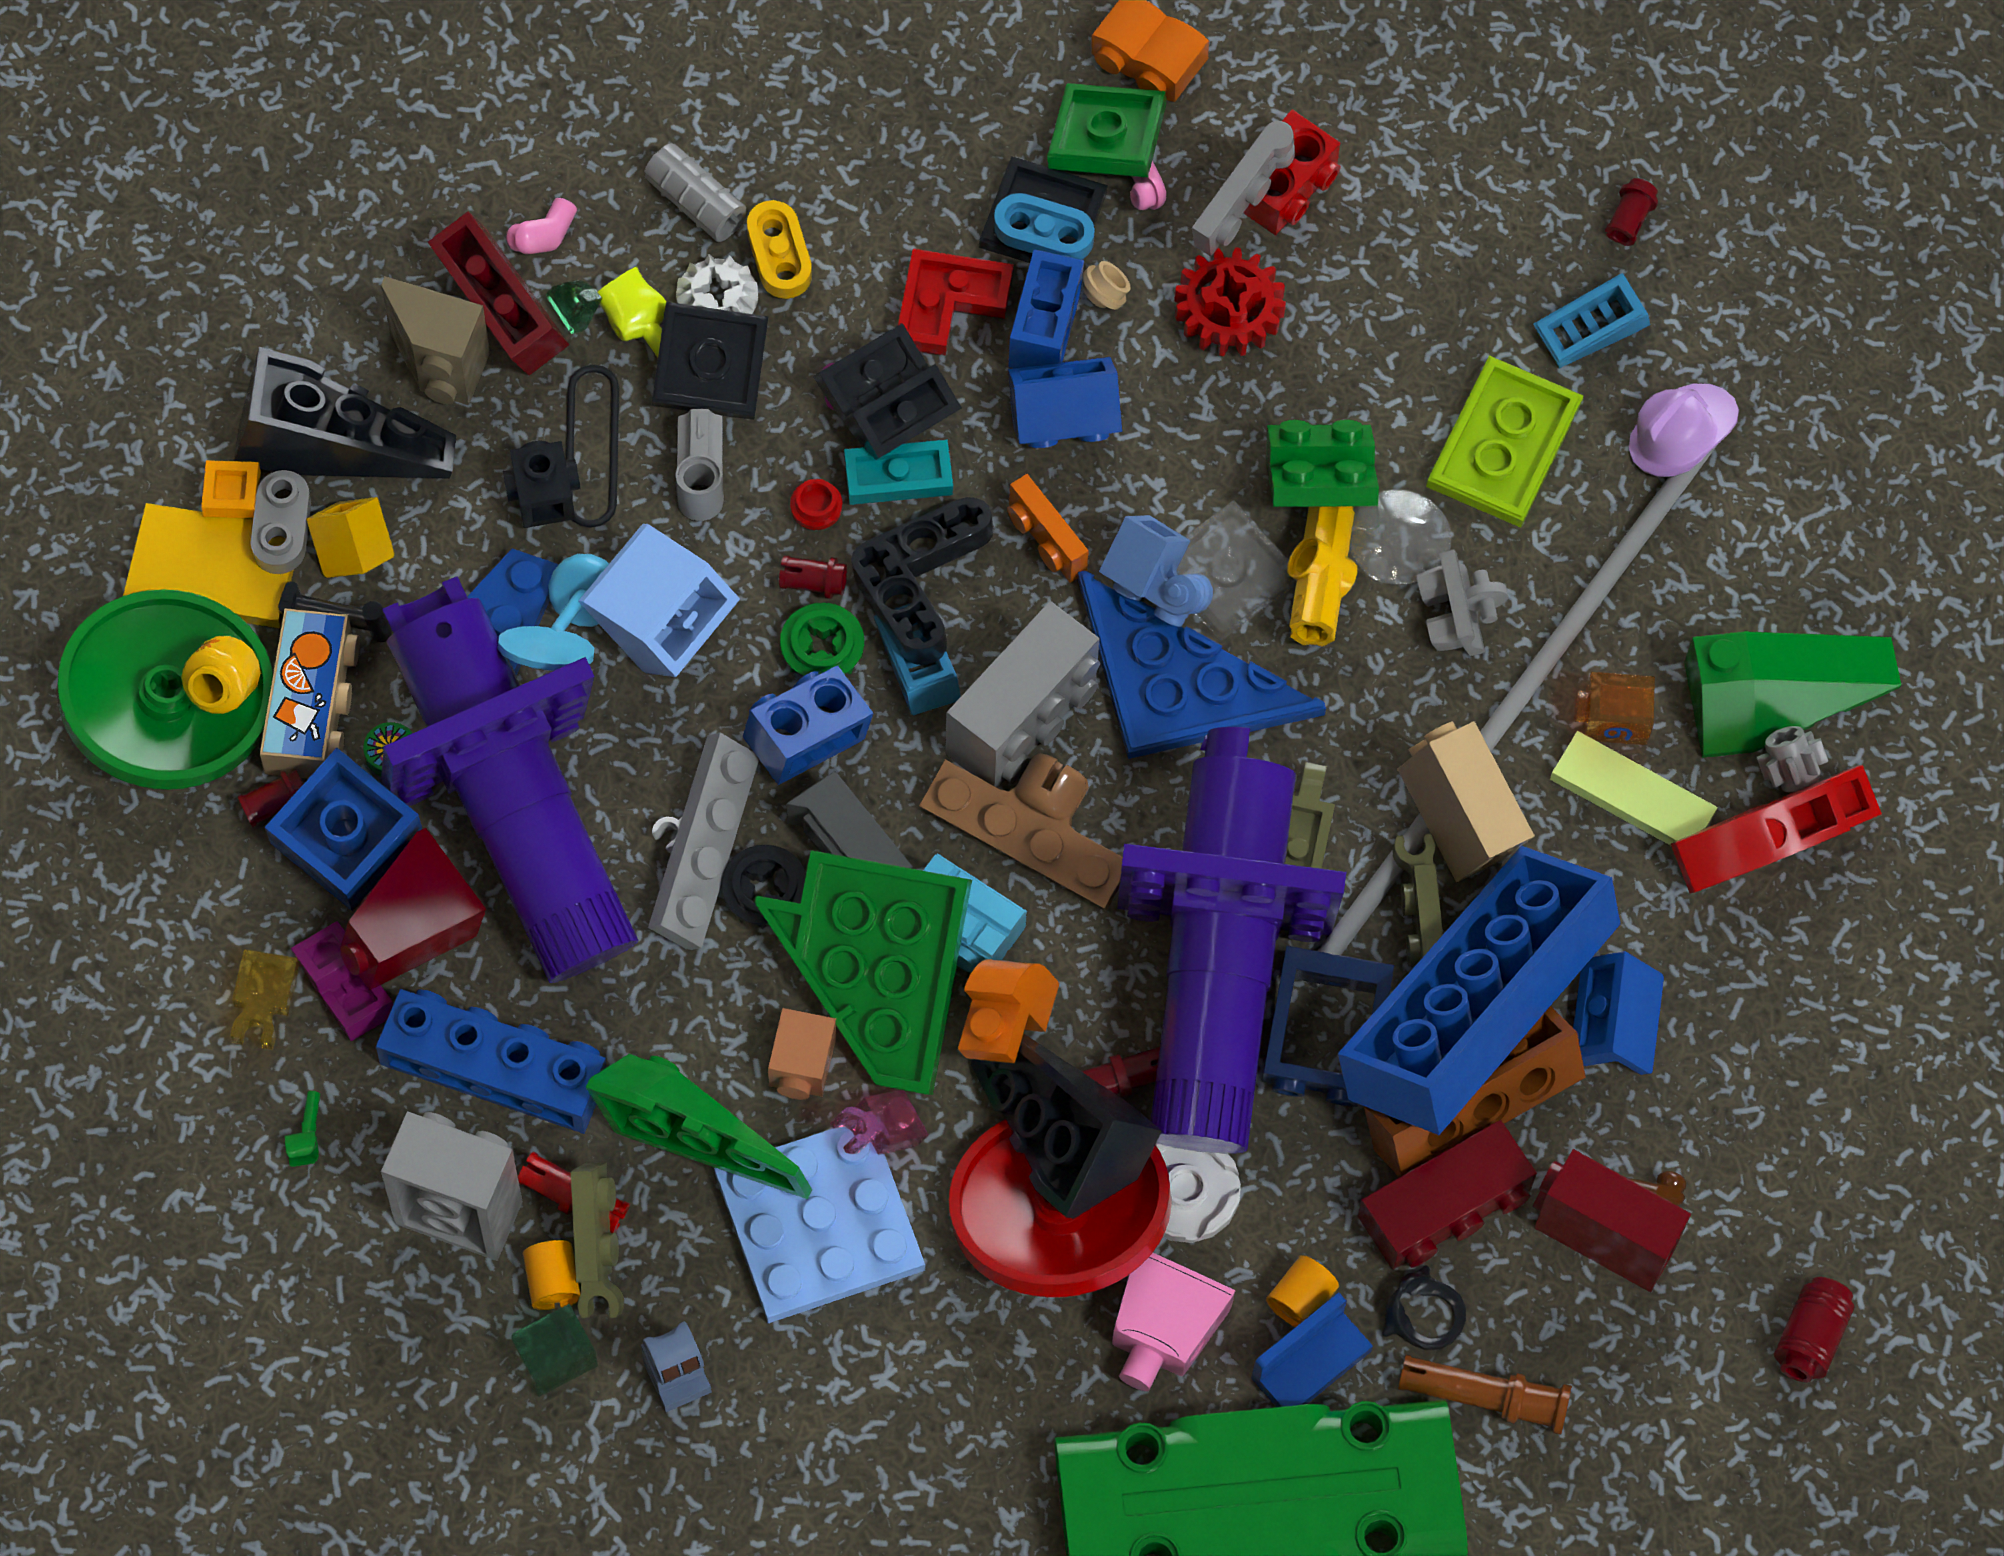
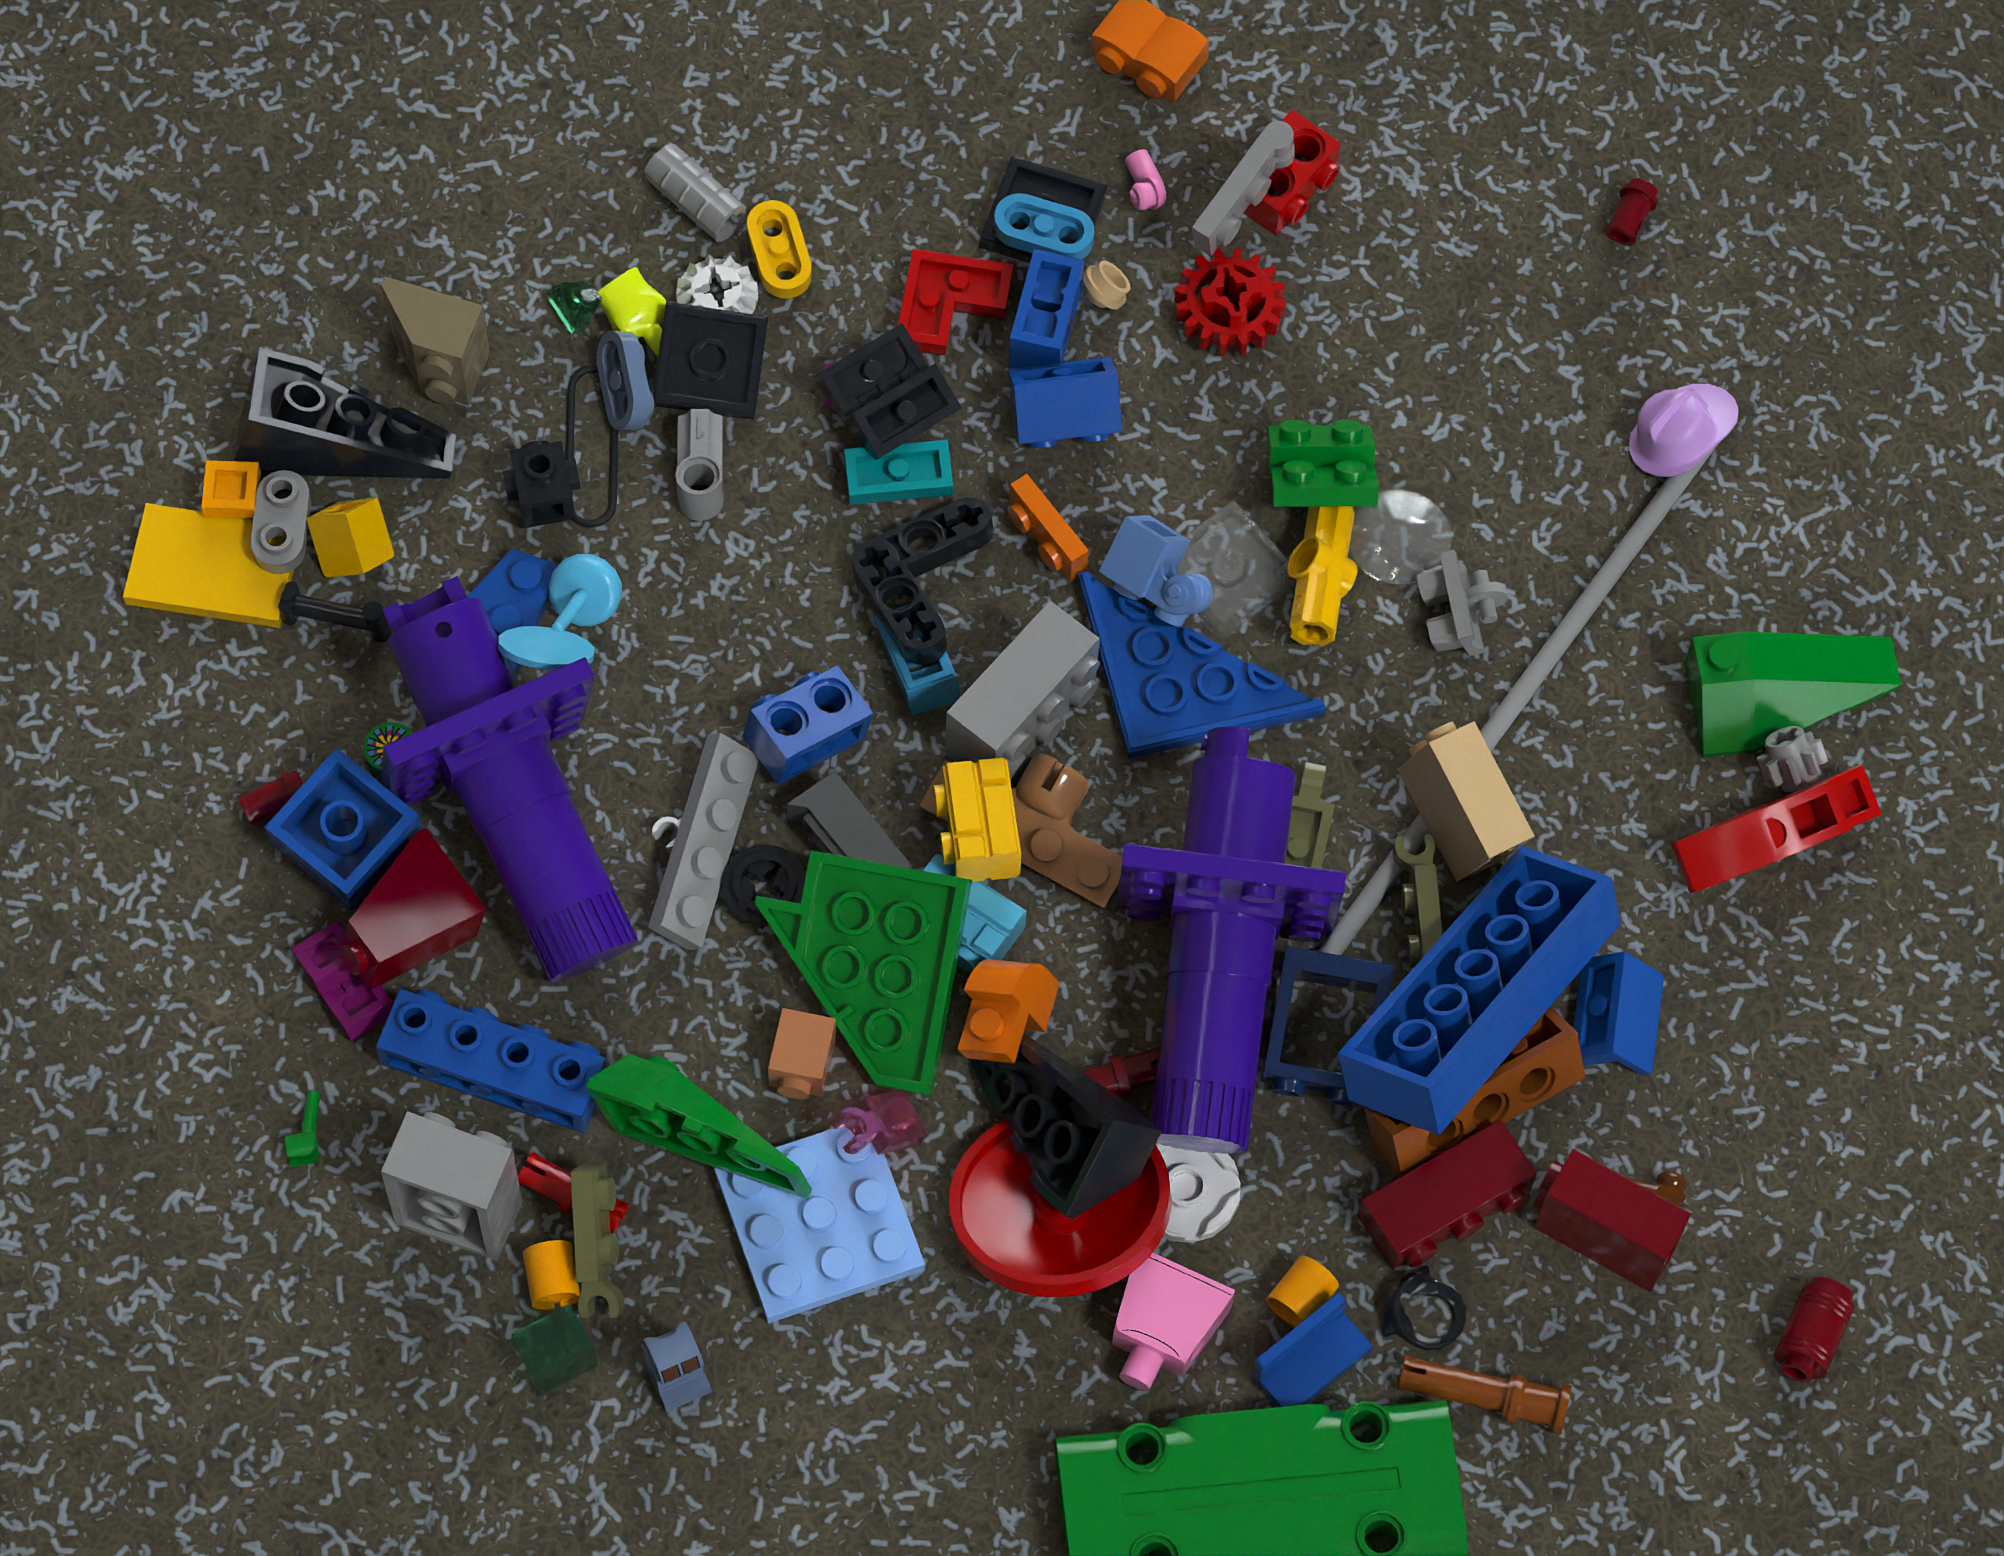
green dish [57,589,273,790] -> none
yellow head [181,636,261,714] -> none
clear yellow plate [230,949,300,1050] -> none
brick [260,608,360,779] -> none
dark red brick [428,211,570,375] -> none
bright pink arm [506,198,577,254] -> none
light blue slope [578,524,740,677] -> none
dark red pin [779,555,847,599] -> none
green gear [780,603,864,676] -> none
red plate [790,479,843,530] -> none
green plate [1047,83,1167,177] -> none
lime tile [1426,356,1583,528] -> none
dark azure slope [1533,273,1650,368] -> none
yellowish green tile [1550,731,1718,846] -> none
clear orange brick [1575,672,1655,745] -> none
none -> sand blue plate [596,331,654,431]
none -> yellow brick [933,757,1021,882]

